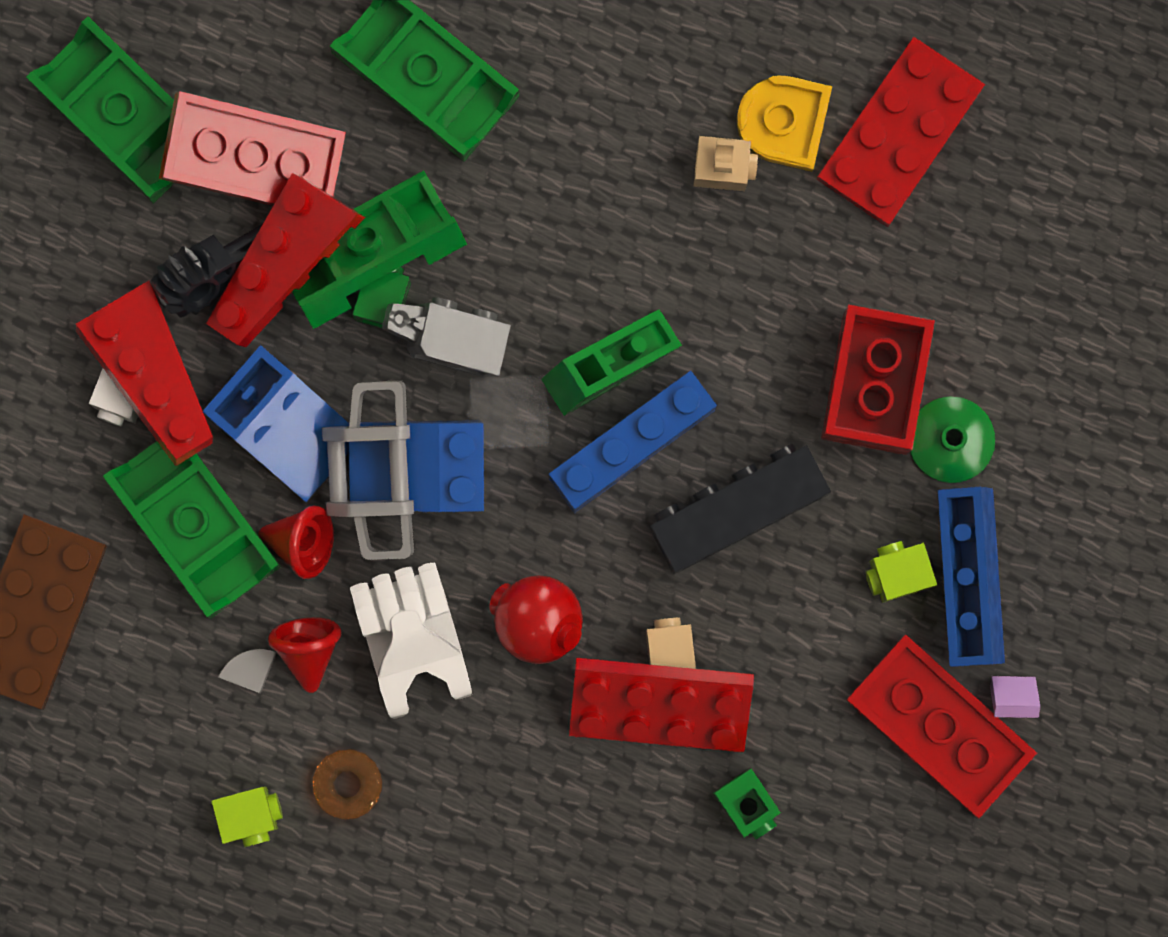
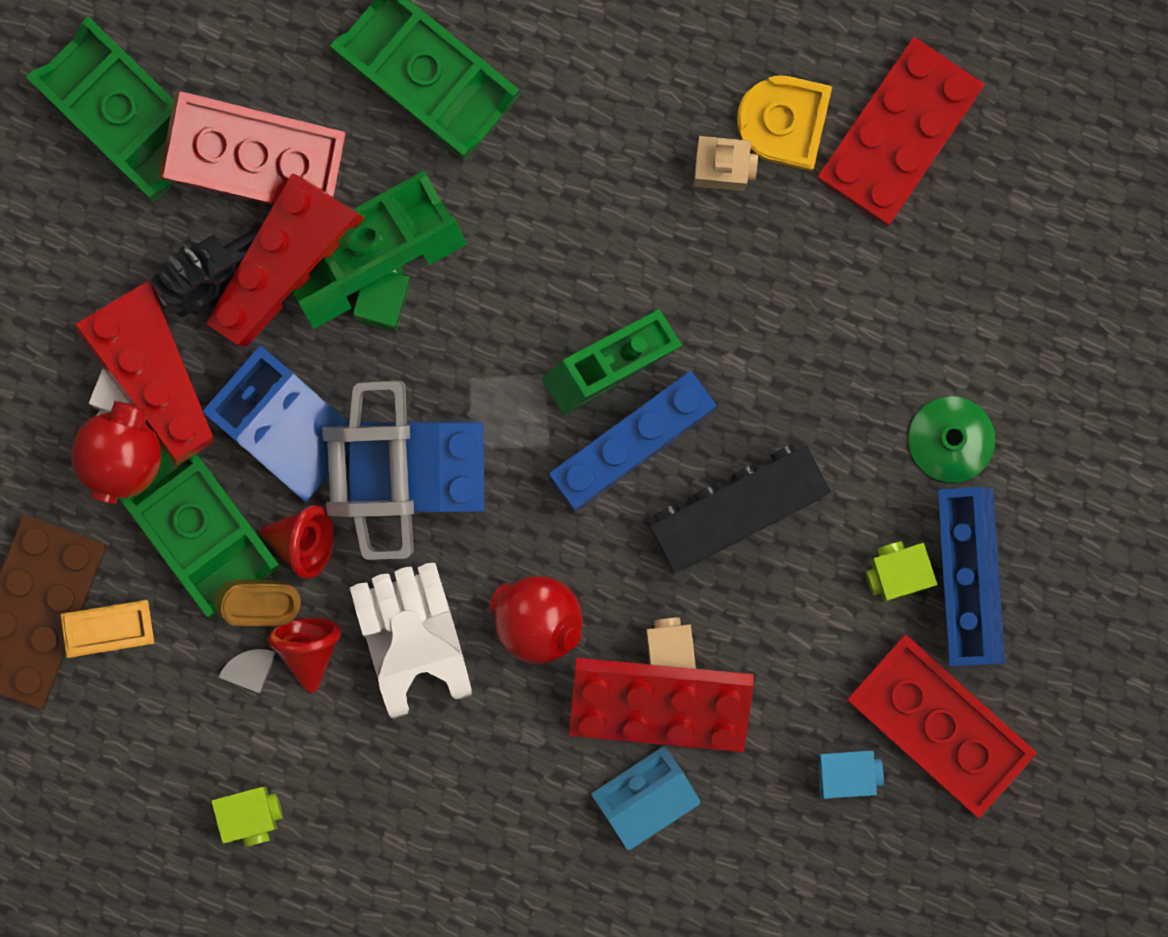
clear orange piece [312,749,382,820] -> none
hinge [382,297,511,377] -> none
green brick [713,768,781,840] -> none
red brick [821,304,935,455] -> none
lavender tile [990,676,1040,718] -> none
none -> tile [58,599,154,658]
none -> red brick [71,401,161,504]
none -> pearl gold tile [214,579,301,626]
none -> dark azure panel [591,746,700,850]
none -> dark azure brick [817,751,884,799]

